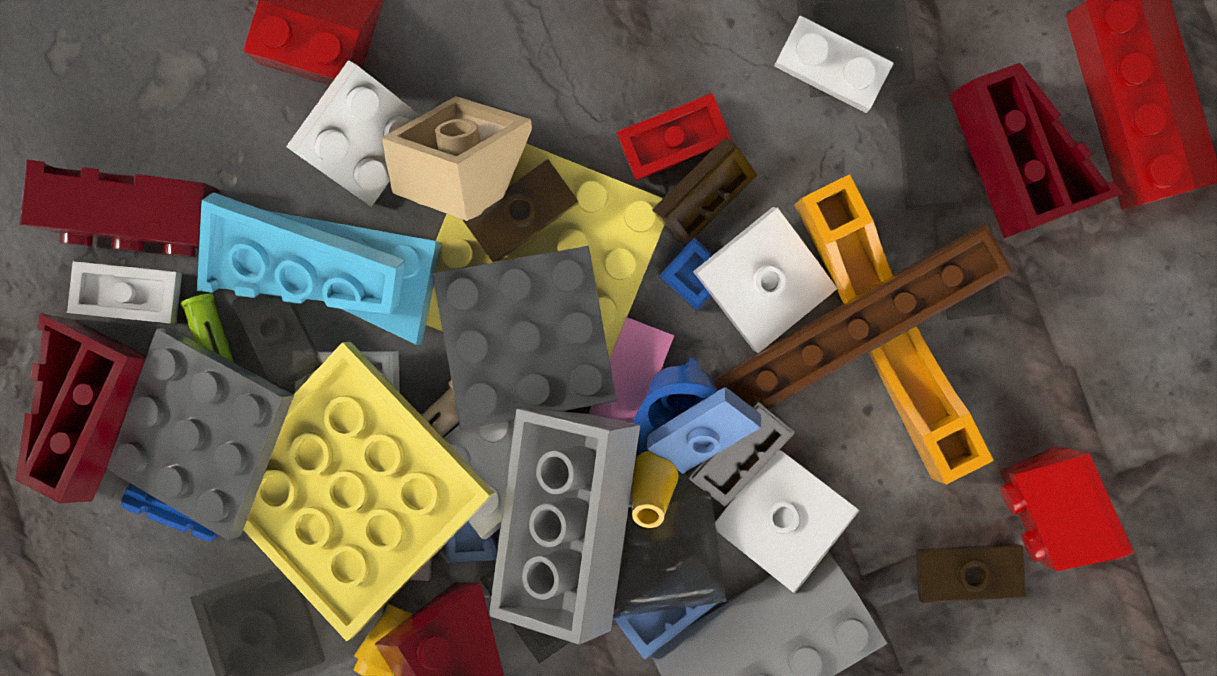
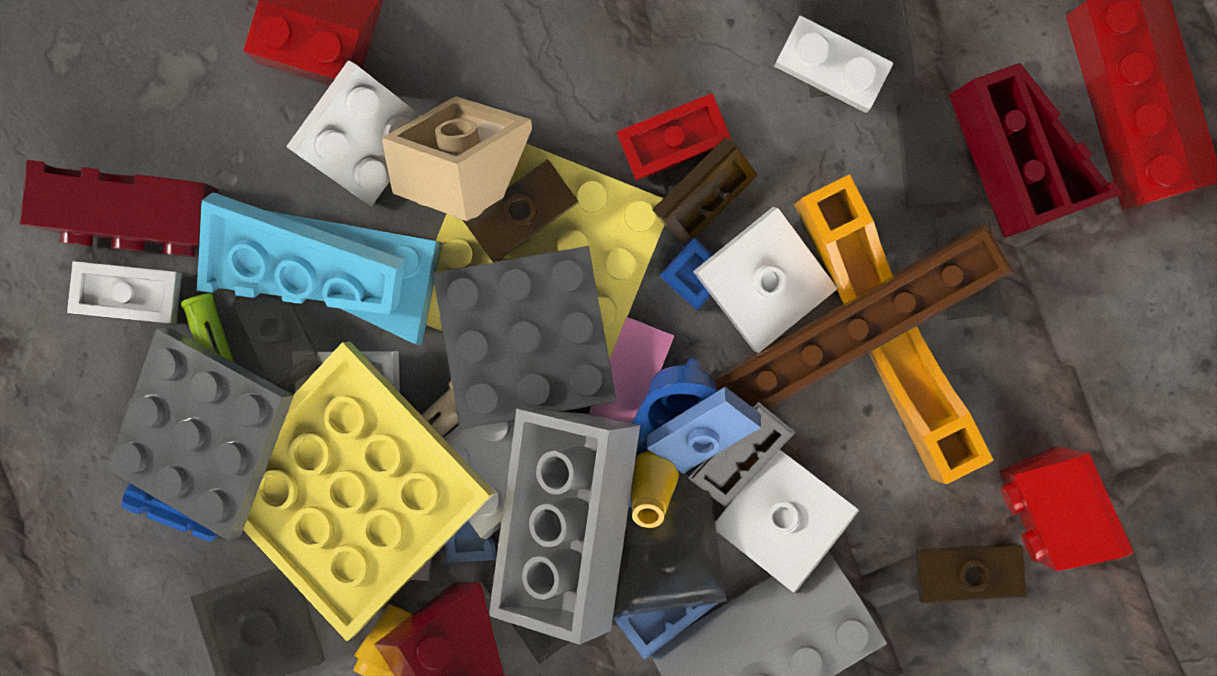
dark red wedge [15,313,147,503] -> none

